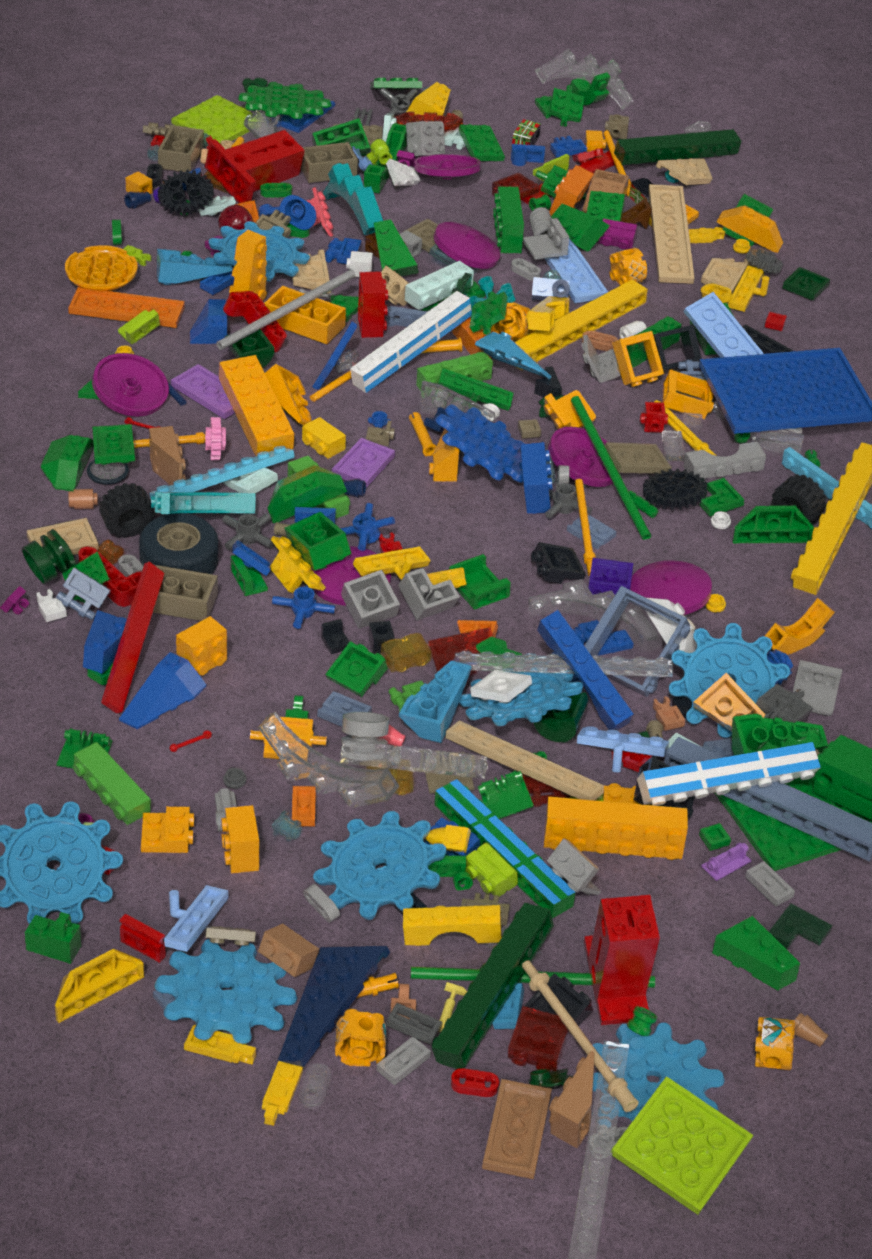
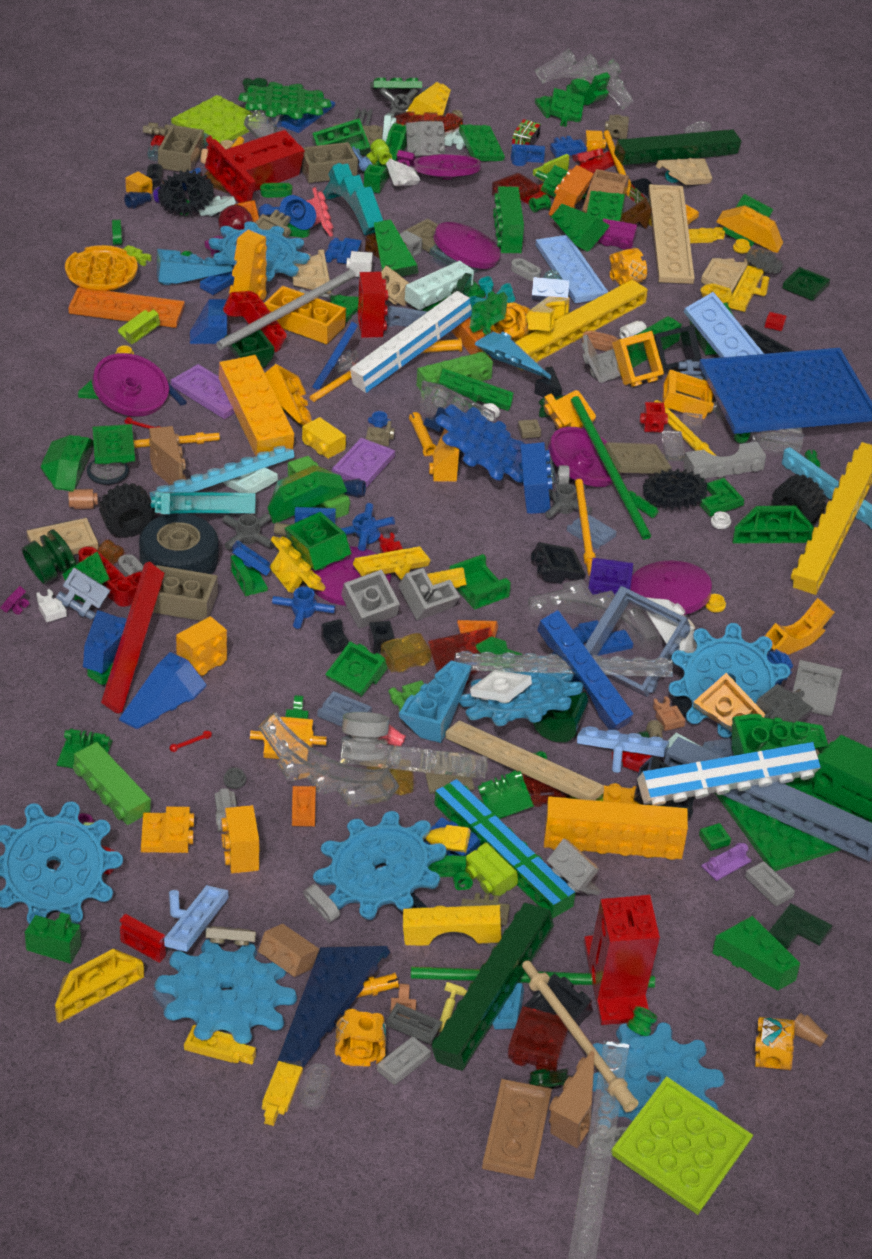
bright pink gear [205,417,226,460] -> none
clear light blue brick [272,810,302,842] -> none
red beam [451,1068,499,1097] -> none
light grey bracket [523,218,569,259] -> none
light grey piece [529,207,551,236] -> none
plate [552,279,570,298] -> none

